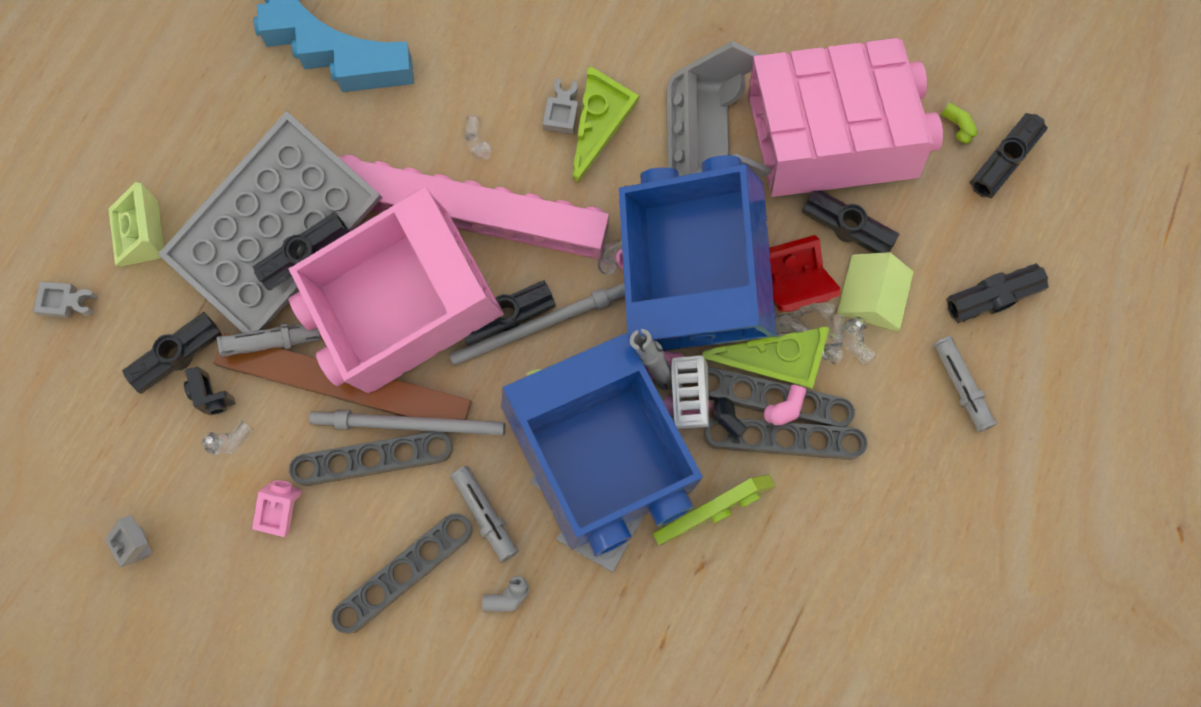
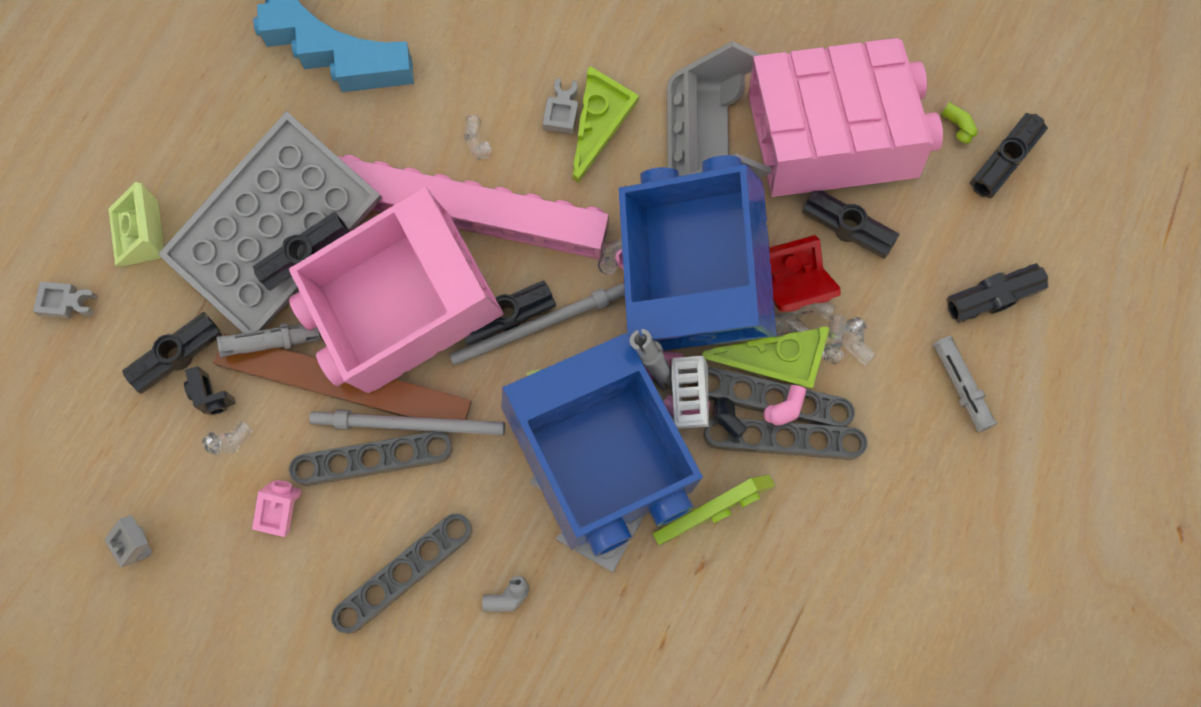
light grey pin [450,466,519,563] -> none
yellowish green slope [836,252,914,332] -> none

